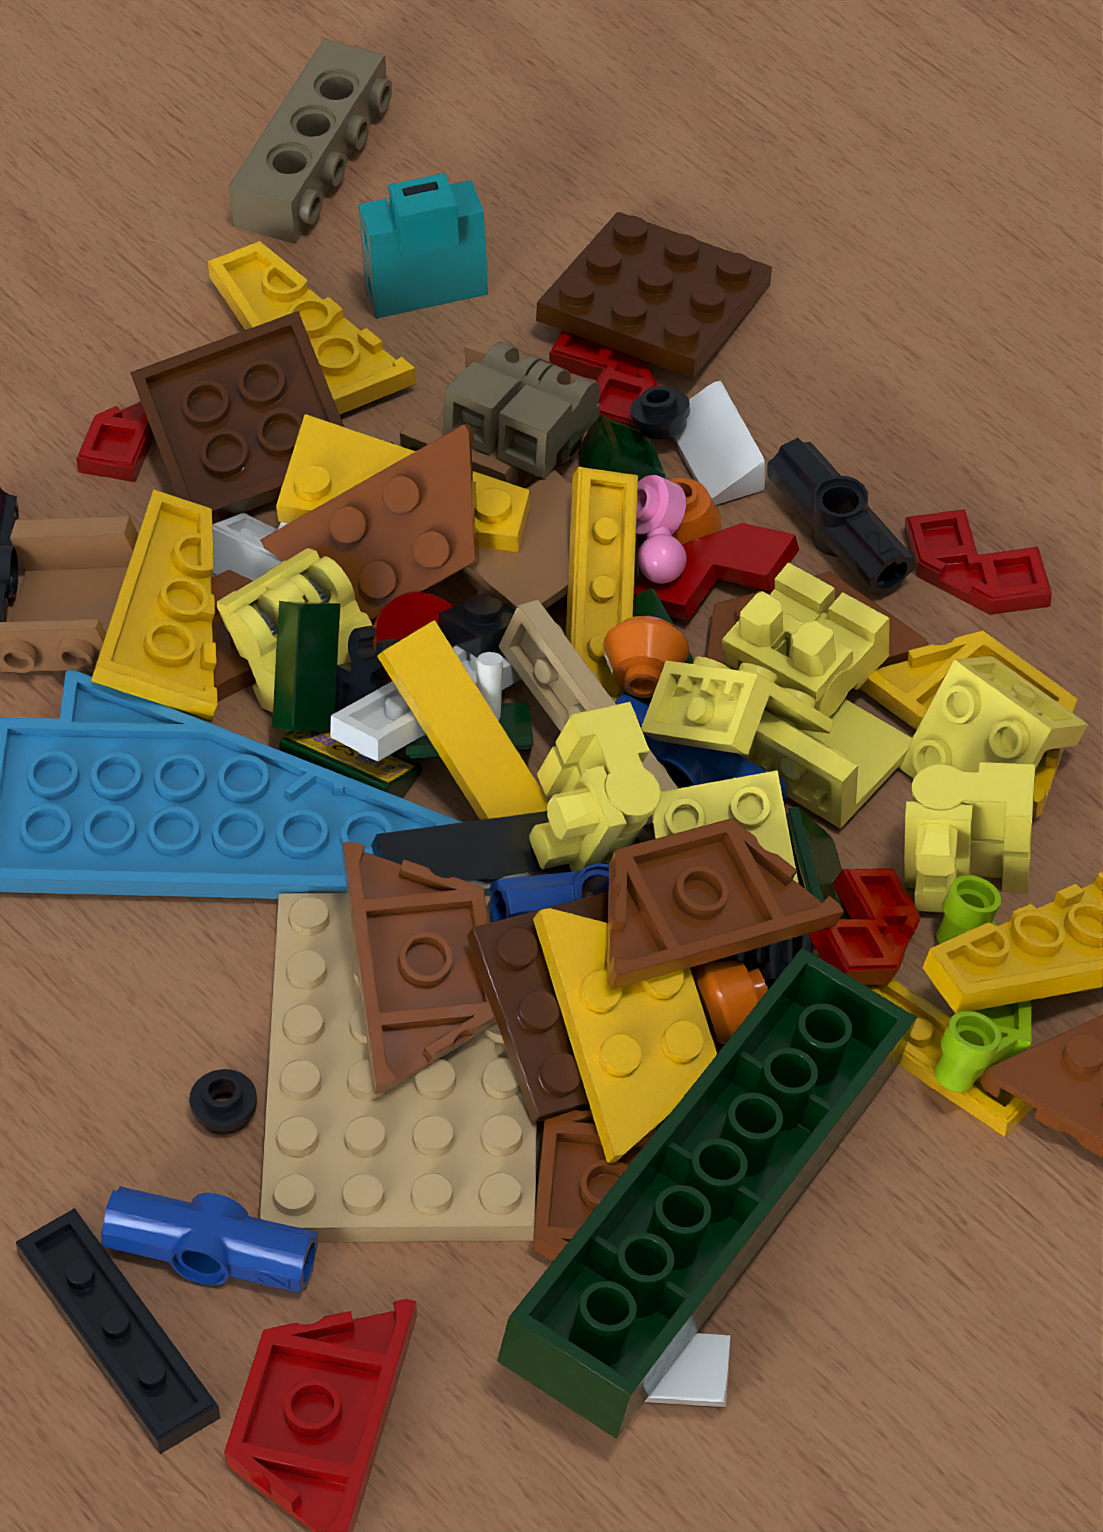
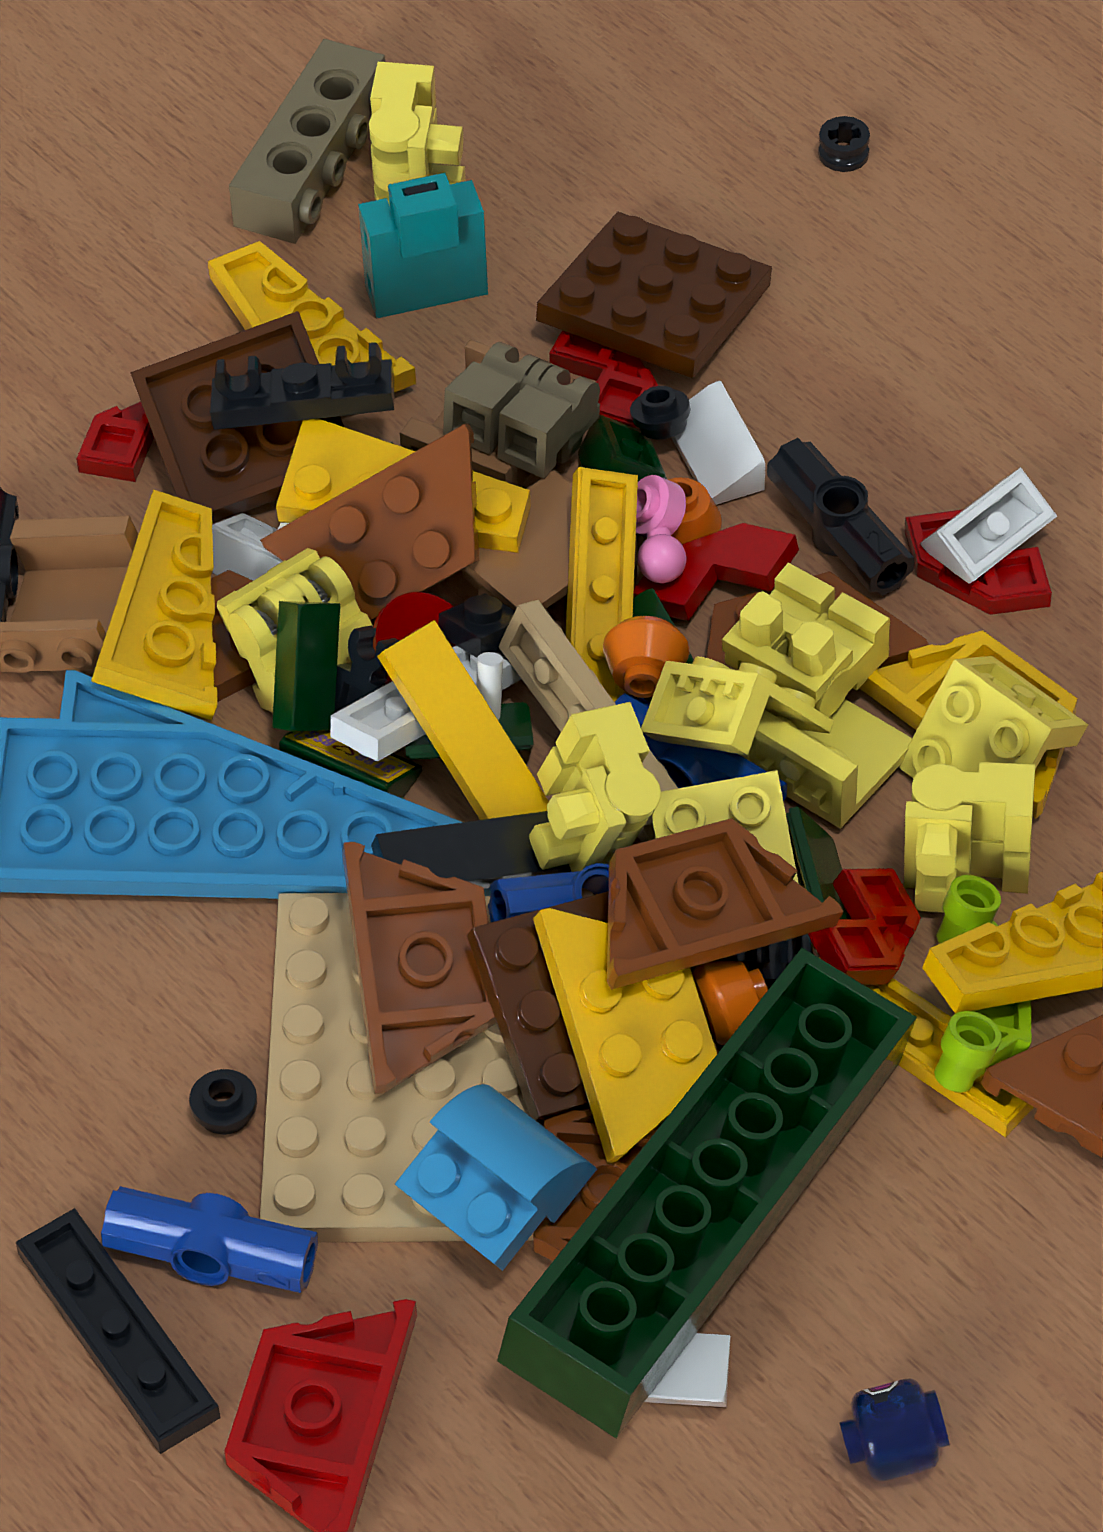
none -> black plate [210,342,394,430]
none -> light yellow hips [369,61,466,206]
none -> dark azure brick [395,1084,597,1271]
none -> black bush [818,116,870,172]
none -> clear blue head [839,1379,950,1482]
none -> white slope [920,467,1057,584]

